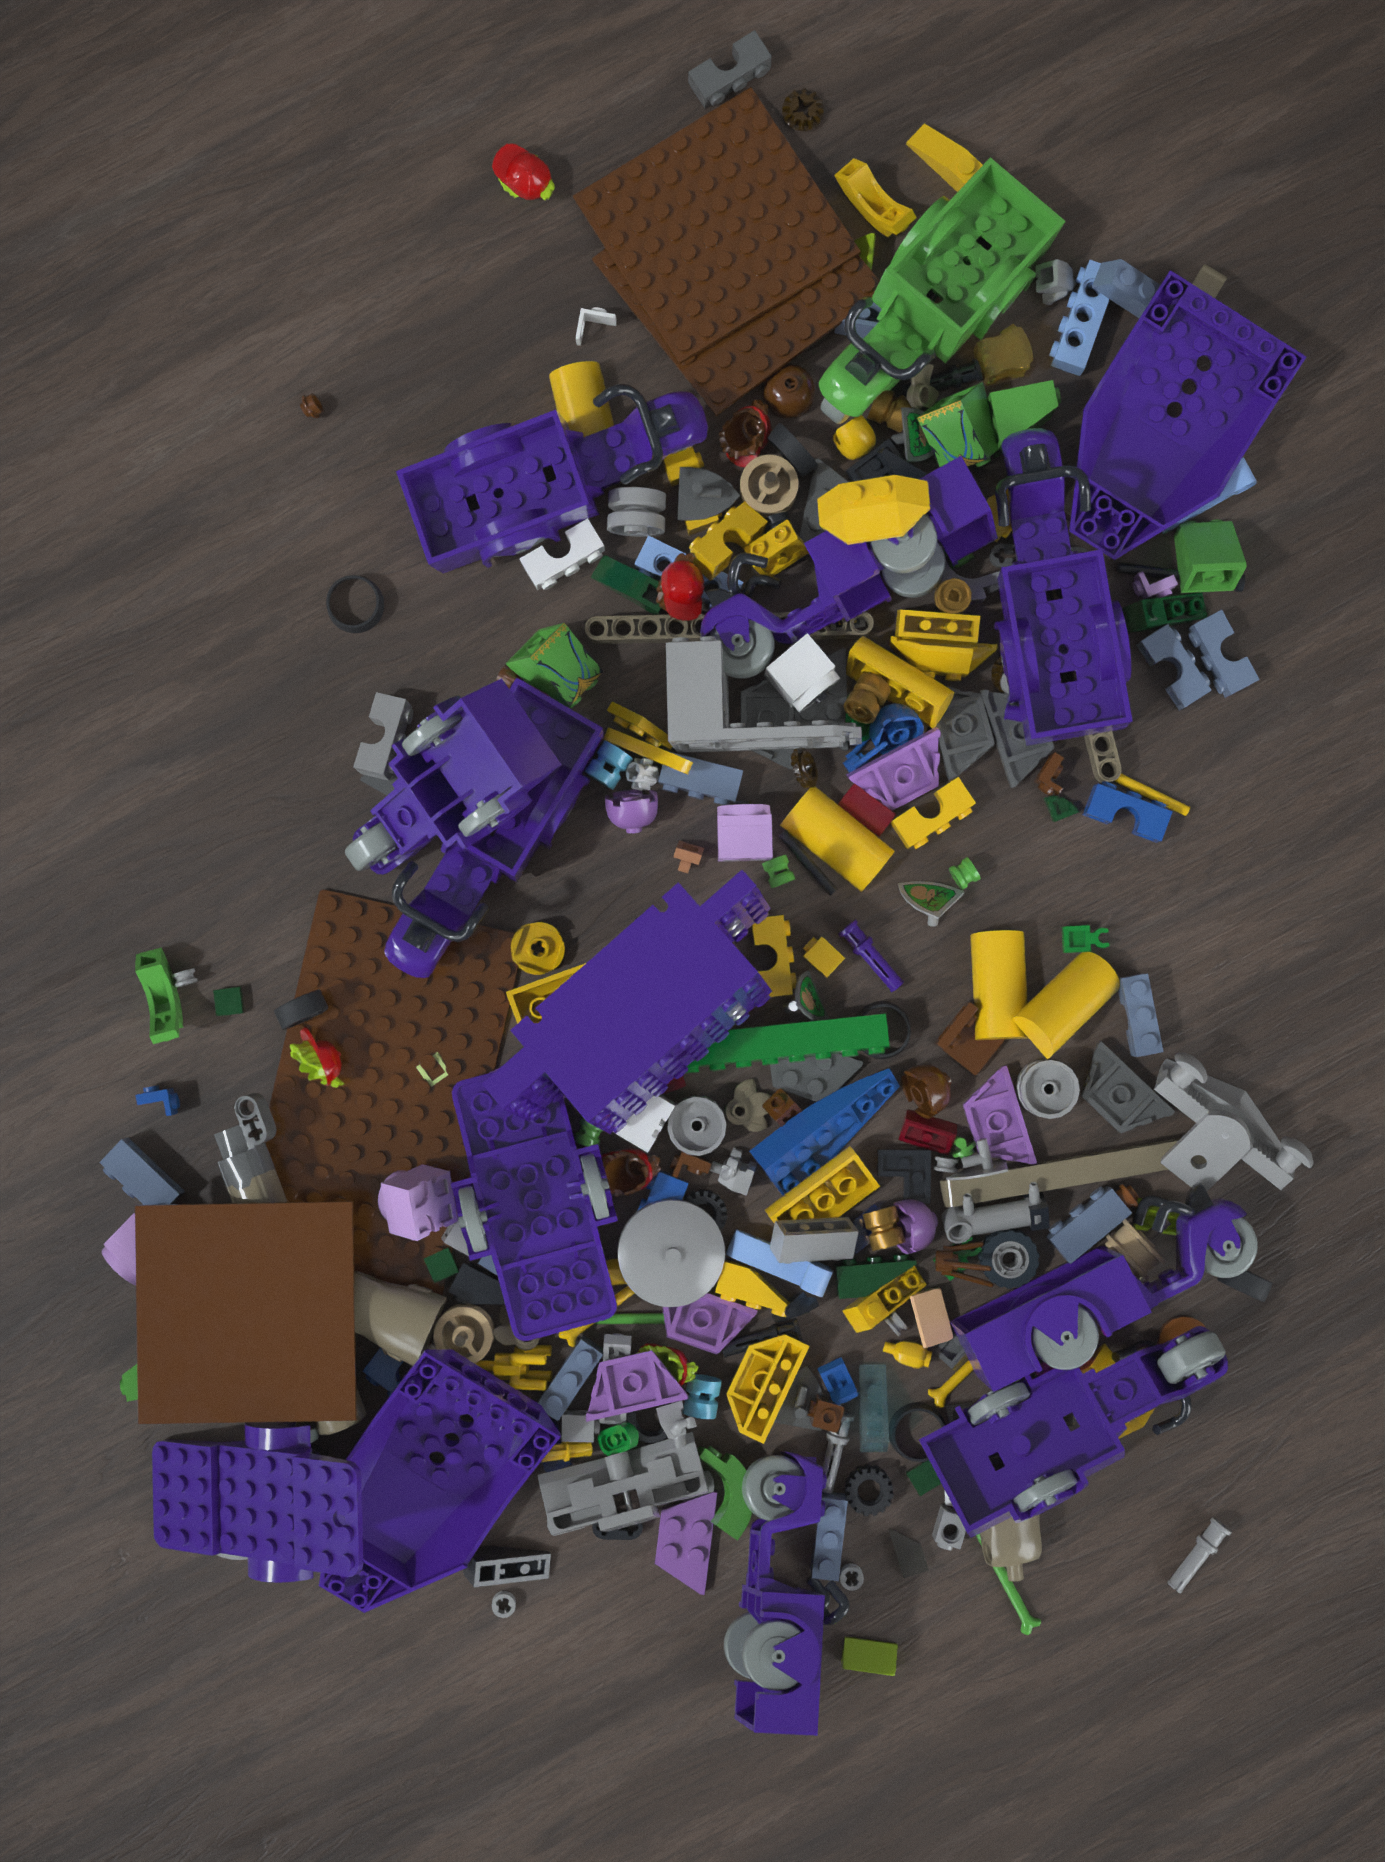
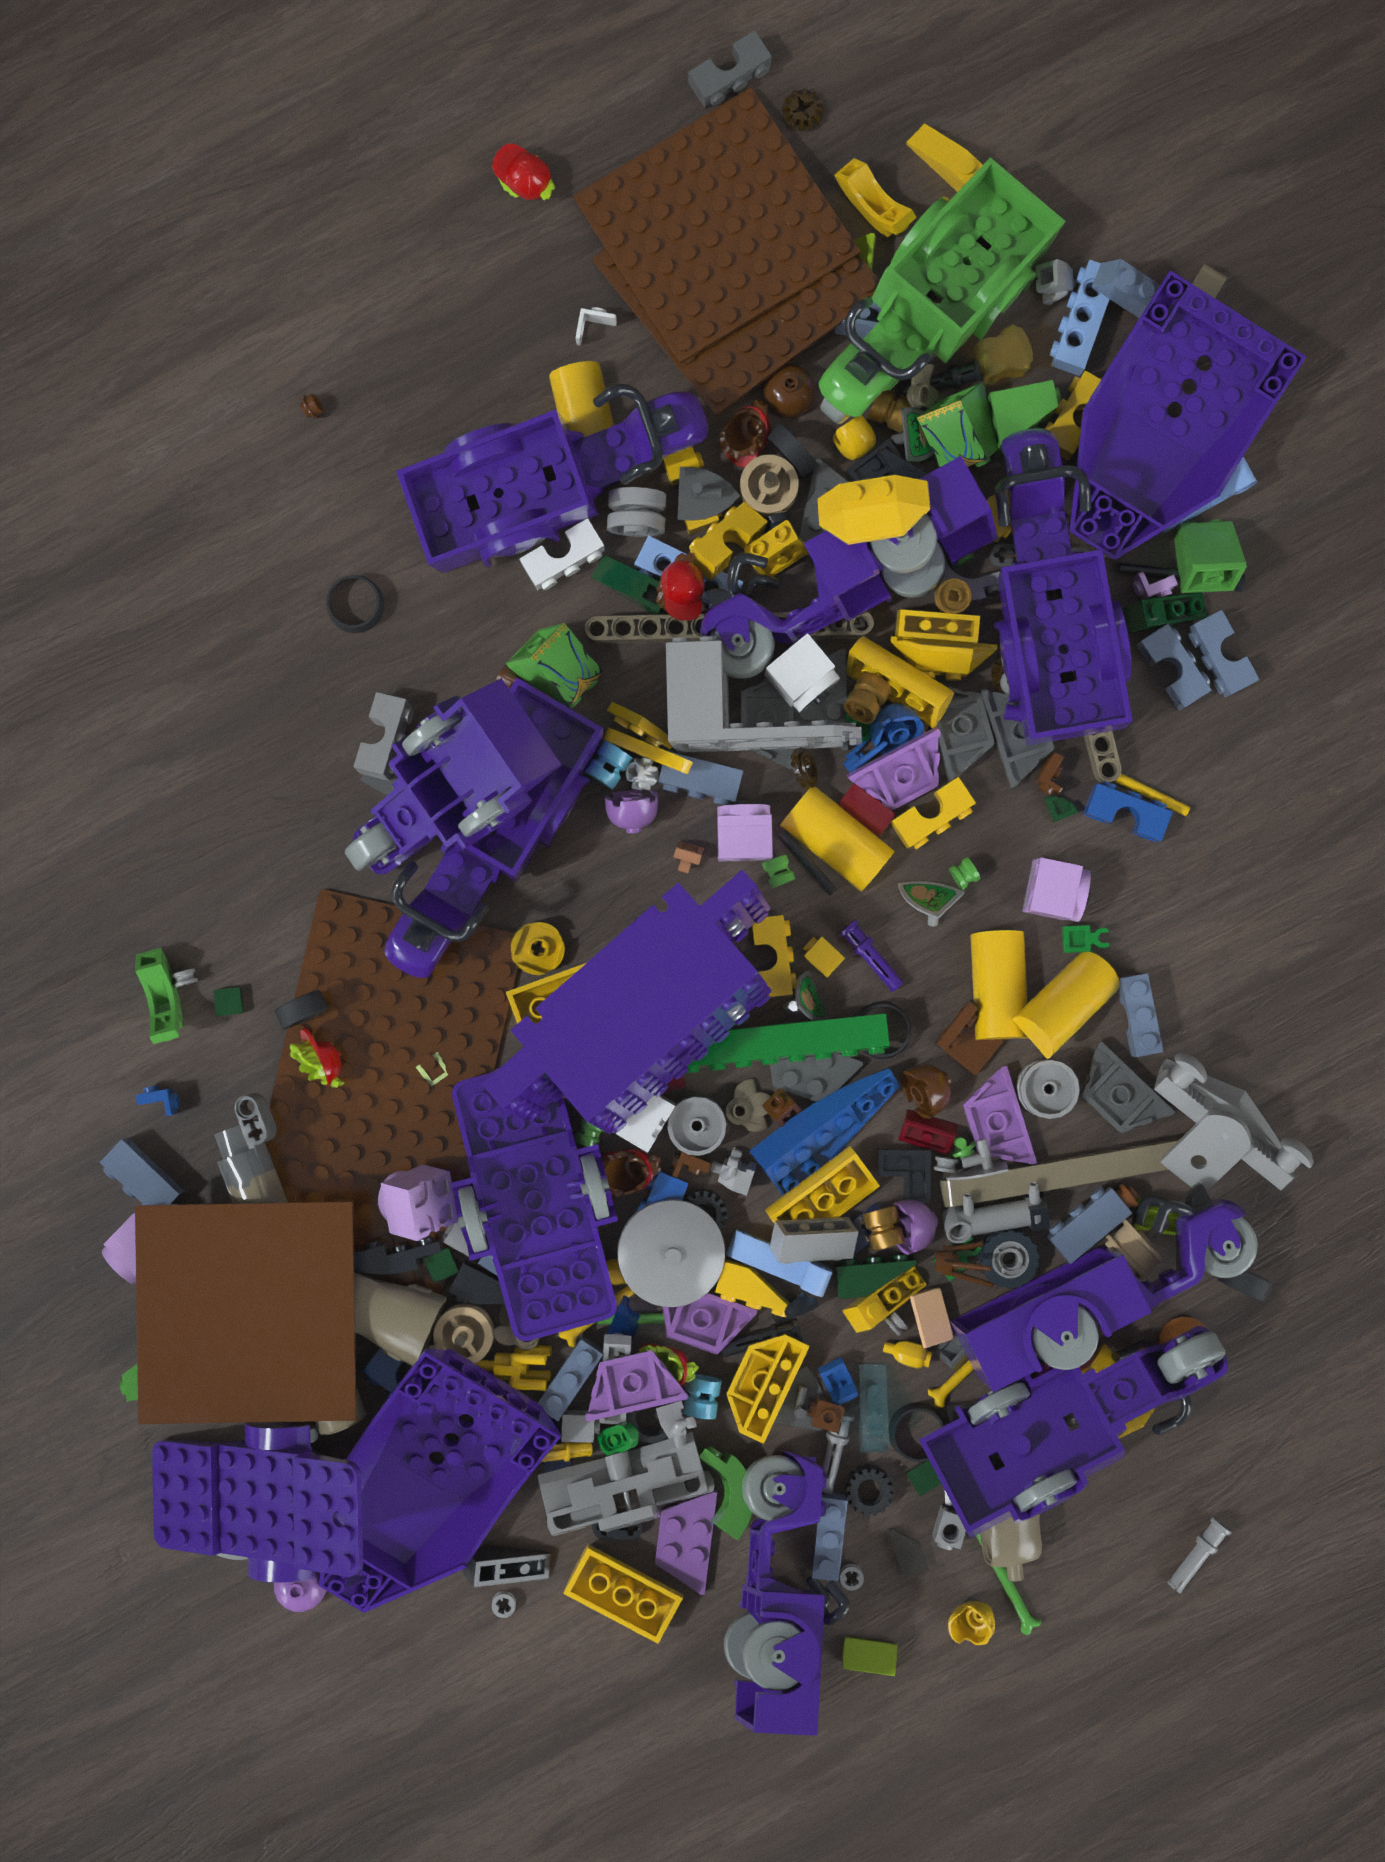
none -> medium lavender cylinder [274,1571,326,1612]
none -> black slope [354,1236,444,1274]
none -> yellow brick [563,1544,683,1644]
none -> clear blue slope [606,1295,640,1341]
none -> yellow helmet [948,1601,995,1645]
none -> lavender piece [1022,858,1091,922]
none -> yellow arch [1045,371,1101,461]

